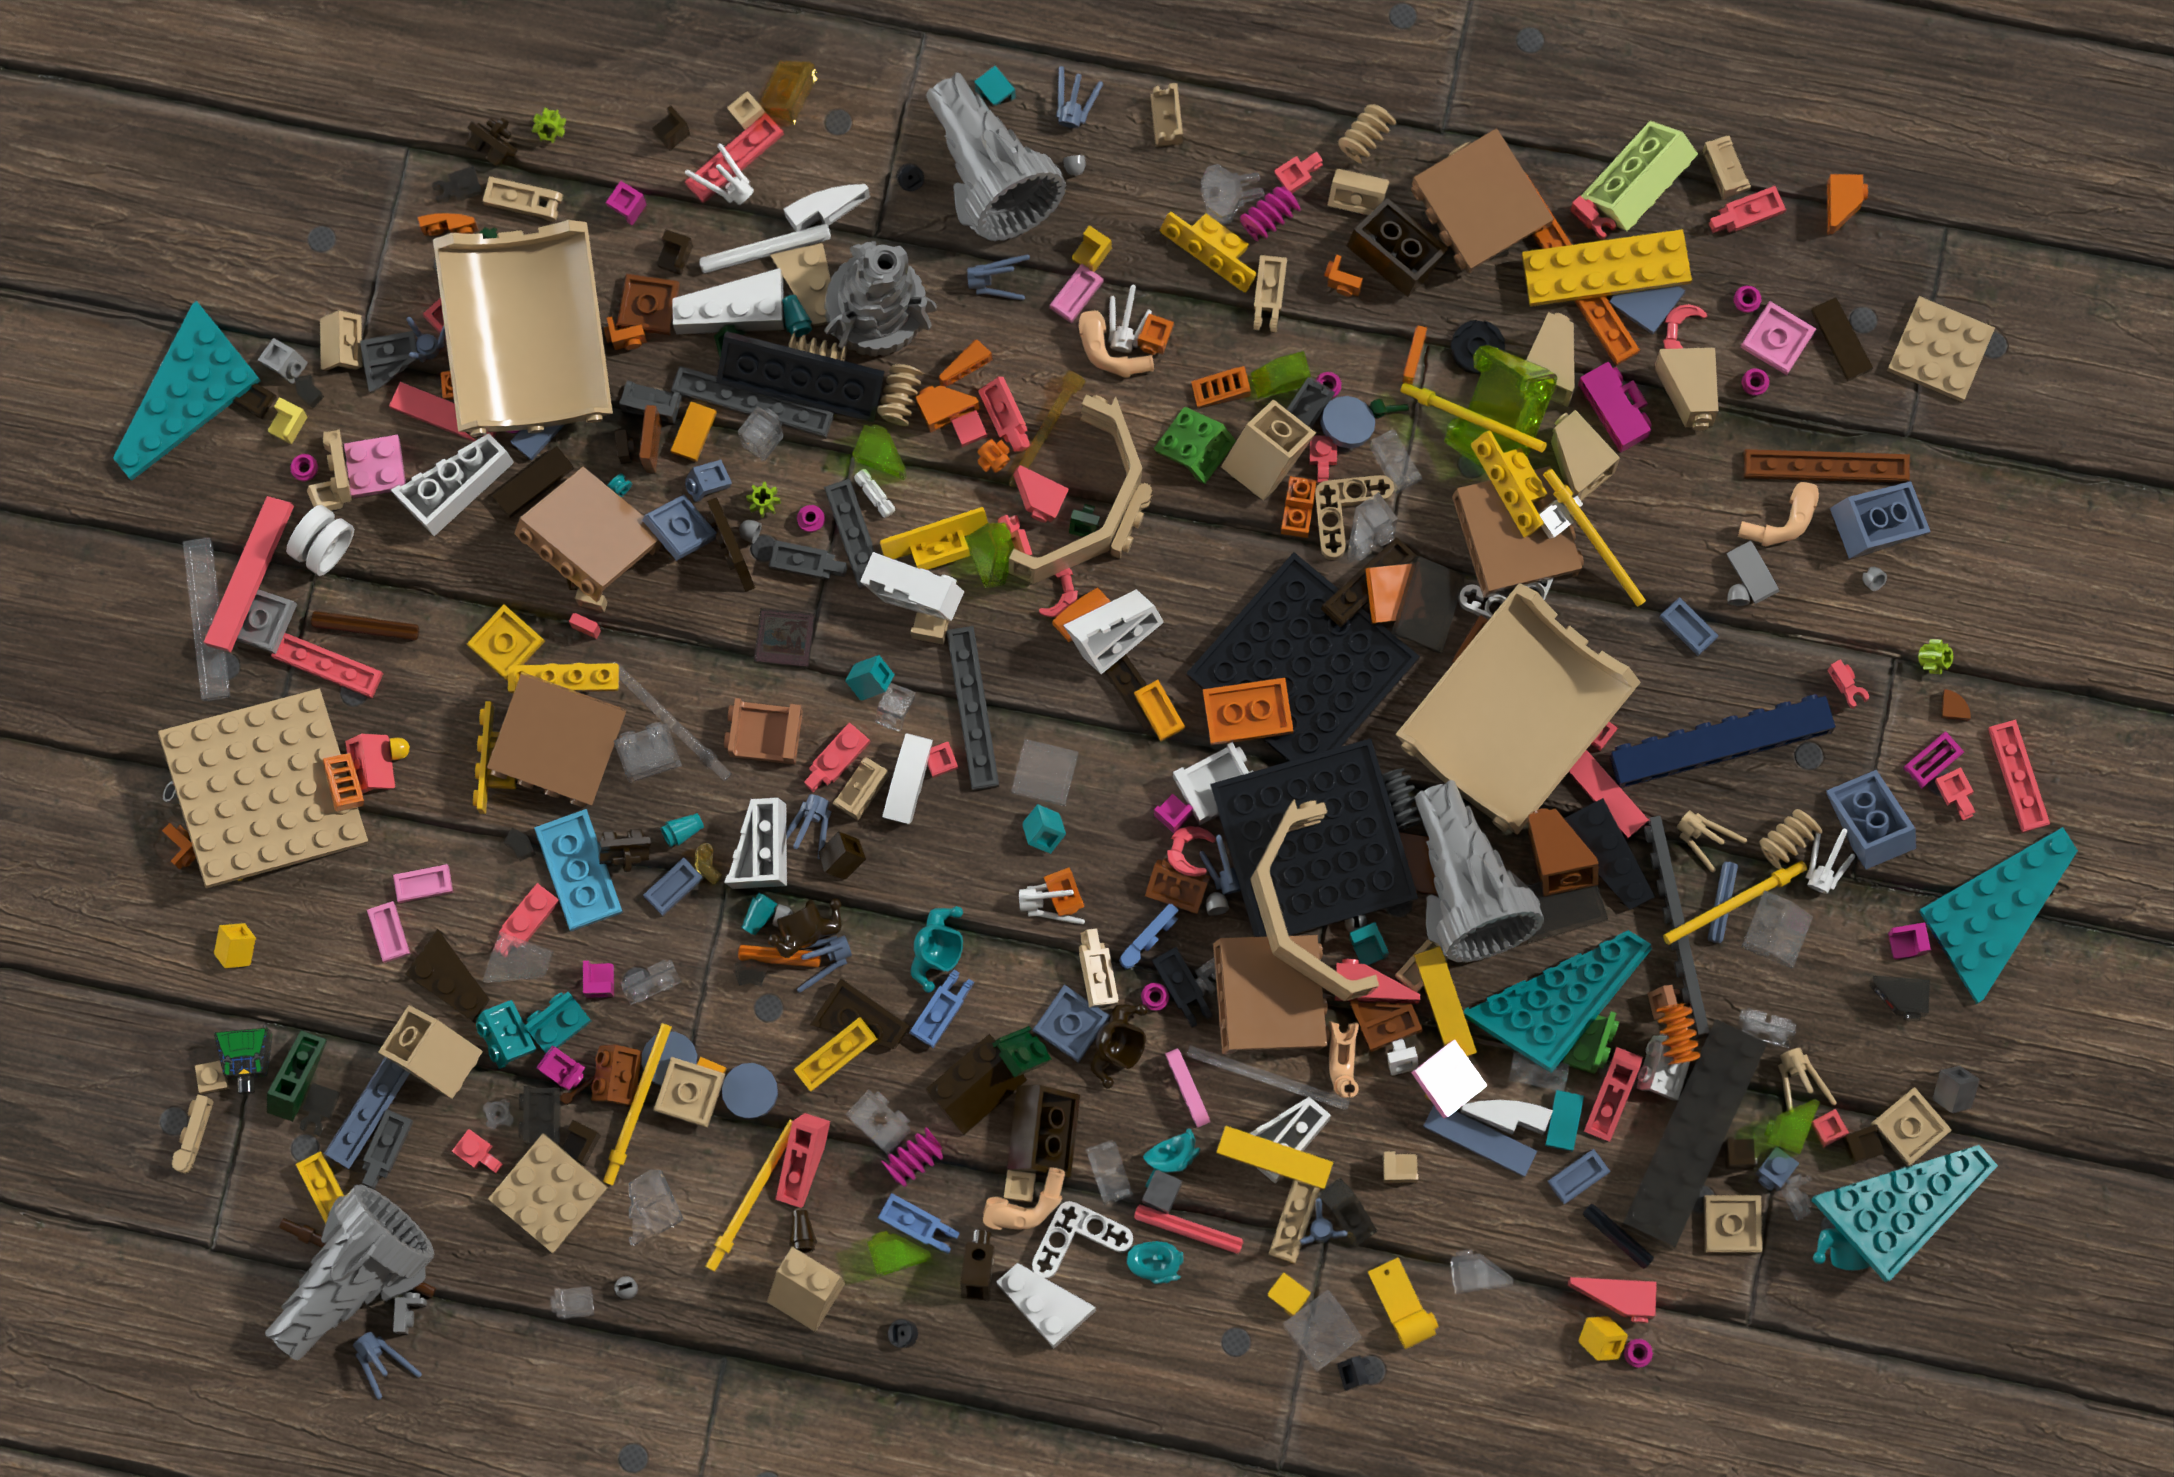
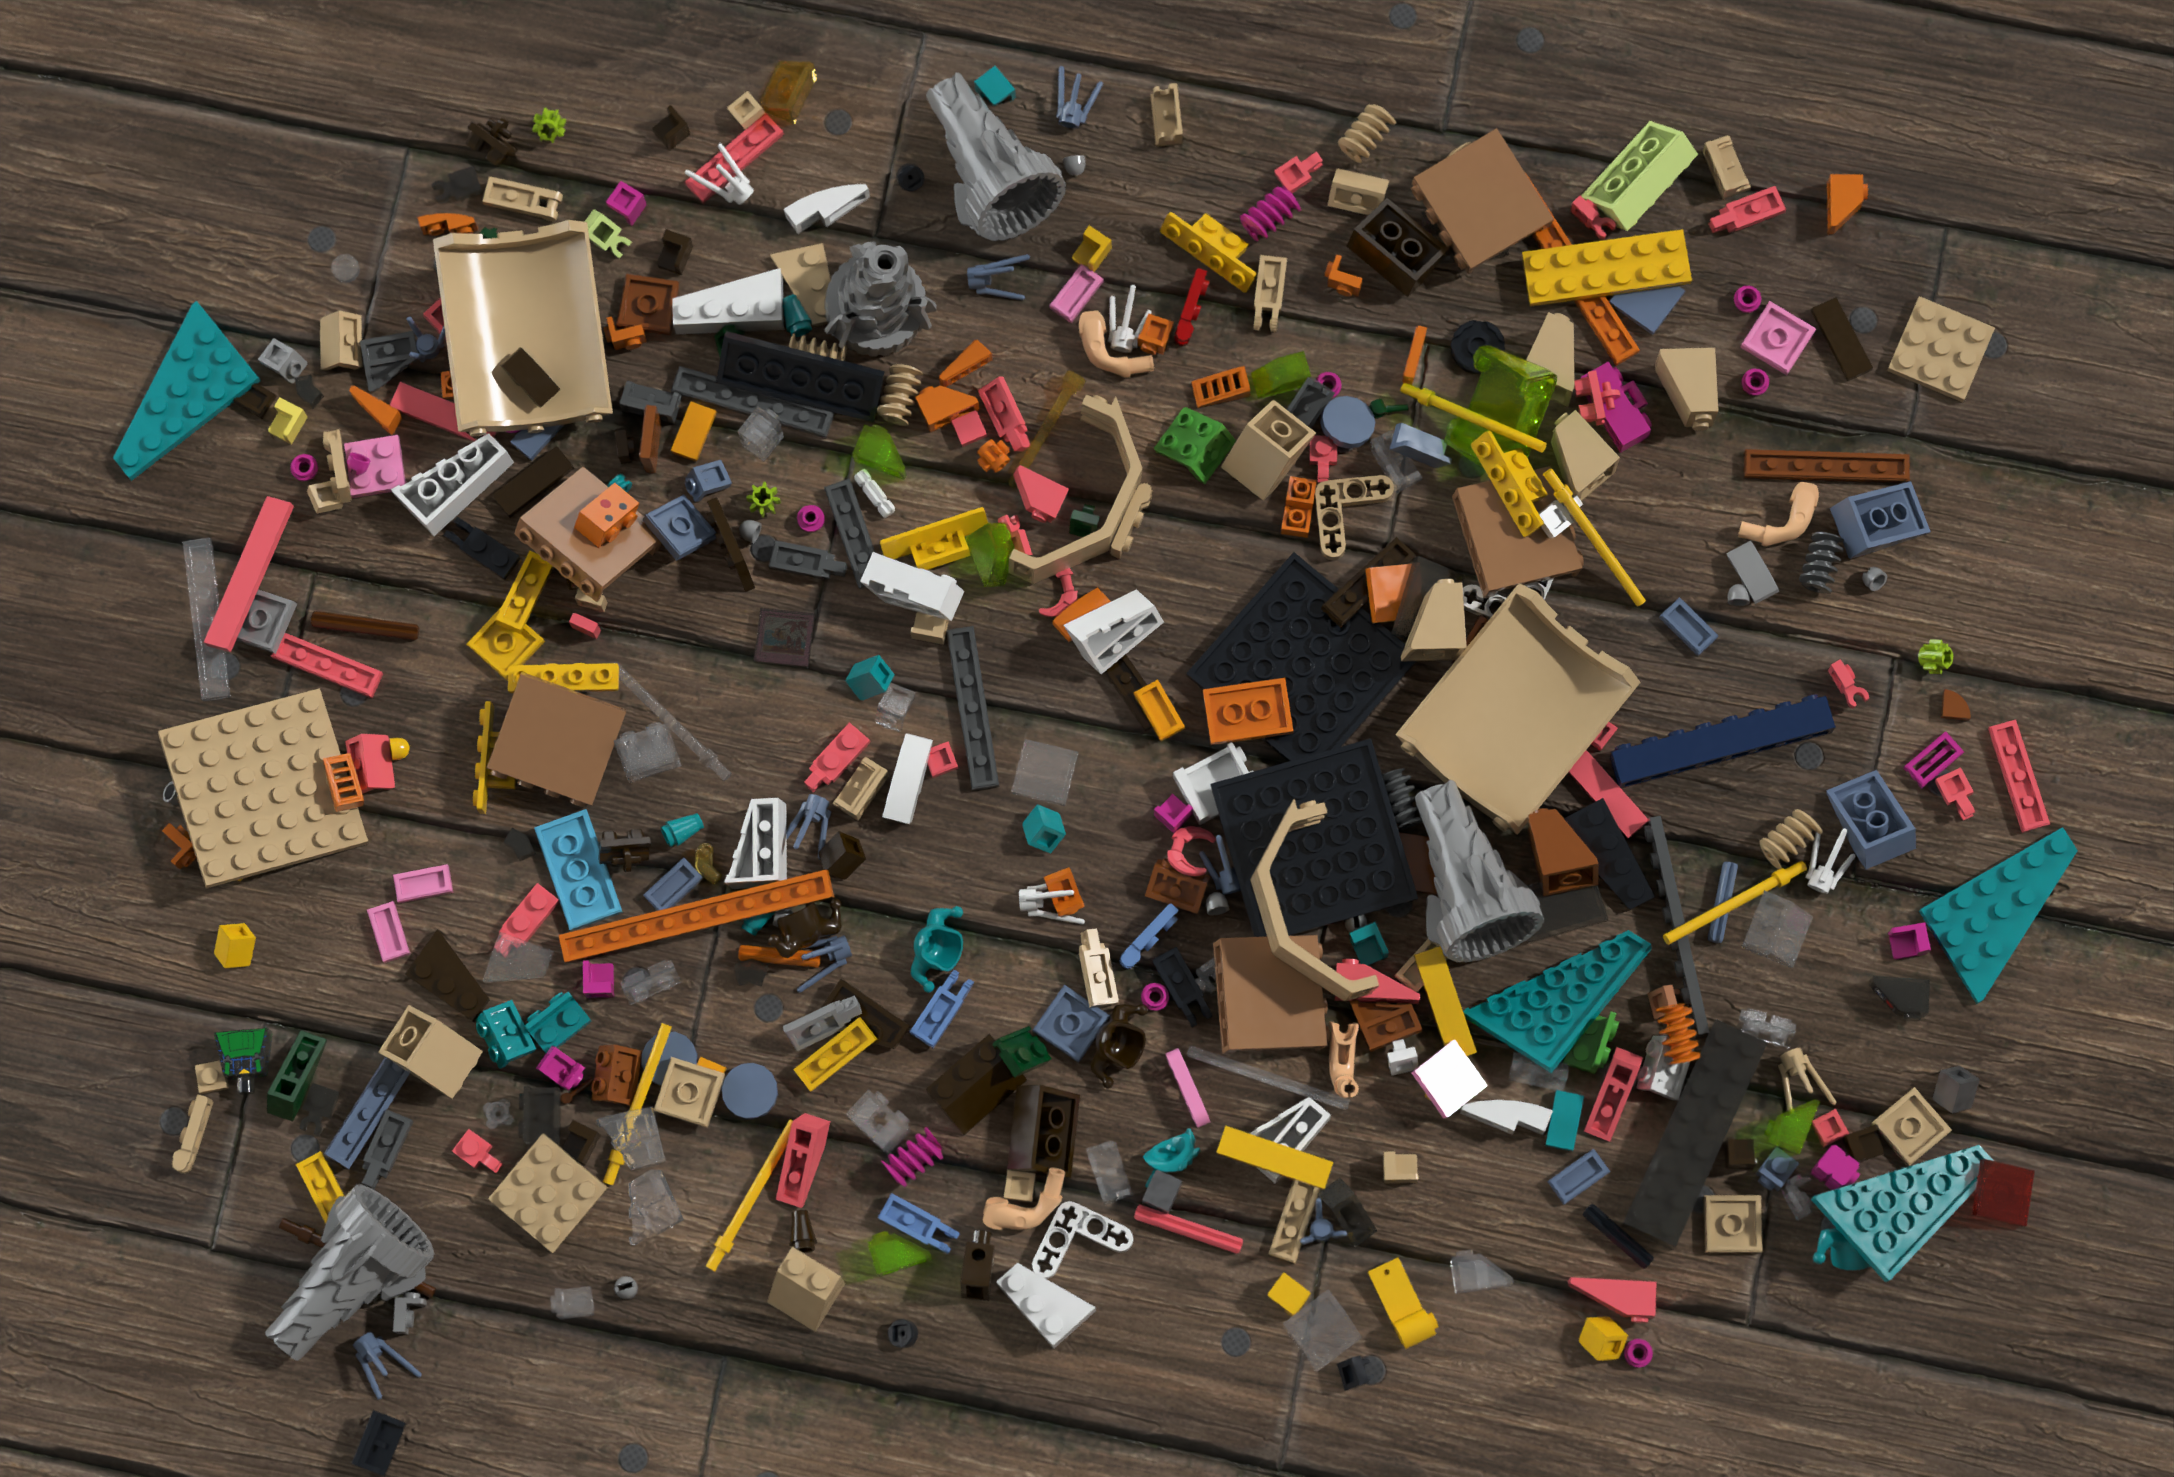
white wheel [286,505,354,576] -> none
white axle [699,224,831,273] -> none
nougat panel [724,698,803,765] -> none
teal hat [1127,1241,1184,1284] -> none
clear hinge [1201,164,1265,225] -> none
clear slope [1347,492,1398,563] -> none
sand blue tile [1423,1105,1537,1178] -> none
coral piece [1663,304,1707,349] -> none
tan plant [1677,810,1747,873] -> none
none -> clear tile [331,254,360,283]
none -> dark pink hinge [347,453,370,476]
none -> orange slope [349,386,403,435]
none -> black hinge [352,1410,406,1477]
none -> black hinge [443,517,521,580]
none -> yellow plate [495,551,554,634]
none -> dark brown slope [500,347,561,408]
none -> orange plate [559,870,834,963]
none -> orange brick [574,483,639,548]
none -> yellowish green brick [585,210,632,258]
none -> clear slope [596,1107,666,1170]
none -> light grey hinge [783,996,862,1051]
none -> red hinge [1174,268,1210,347]
none -> sand blue panel [1390,423,1452,468]
none -> tan slope [1401,579,1467,661]
none -> coral hips [1574,370,1621,426]
none -> dark grey piece [1799,532,1844,594]
none -> dark pink brick [1811,1145,1860,1190]
none -> clear red tile [1972,1159,2035,1227]

